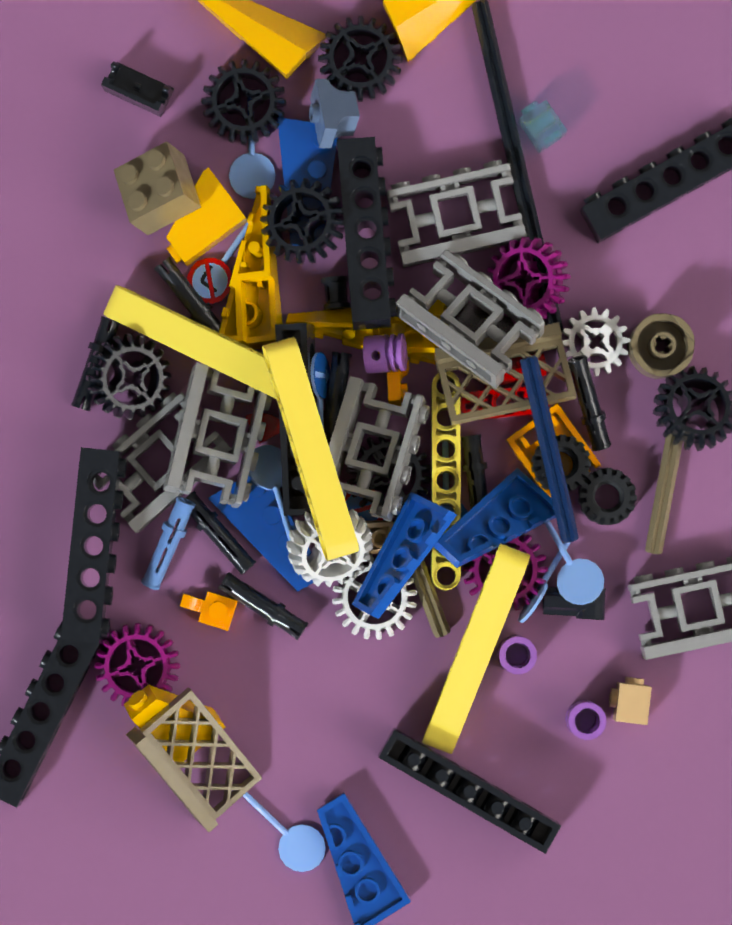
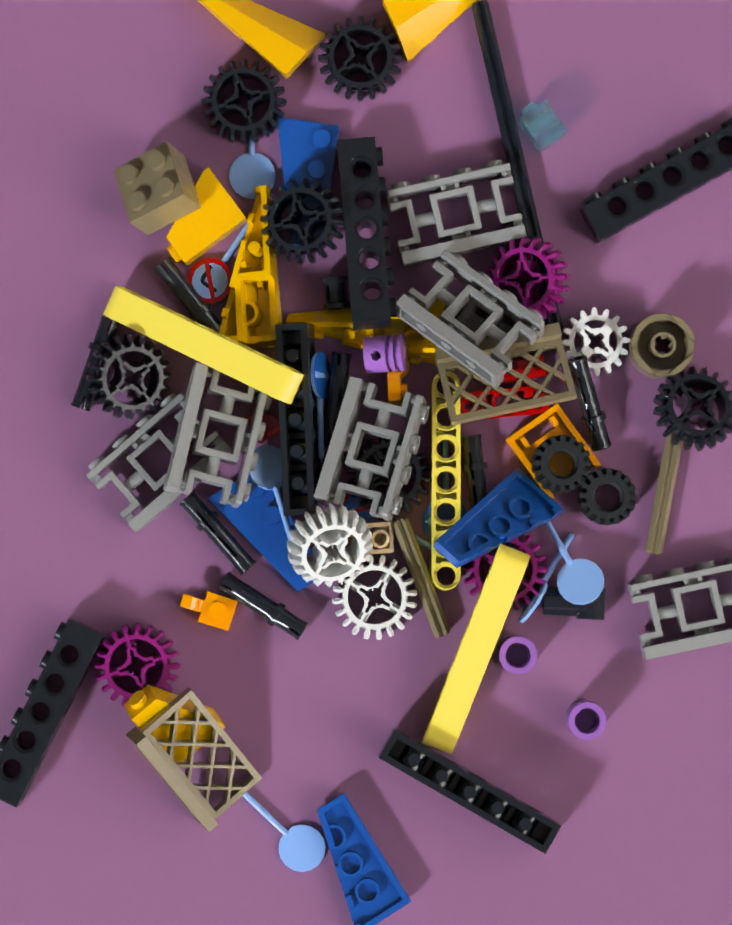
black brick [61,447,127,644] -> none
black hinge [101,61,174,117] -> none
medium blue pin [141,496,196,590] -> none
light yellow beam [262,337,359,561] -> none
sand blue brick [309,79,360,148] -> none
blue wing [352,492,457,619] -> none
dark blue axle [520,356,579,543] -> none
tan brick [609,677,652,725] -> none

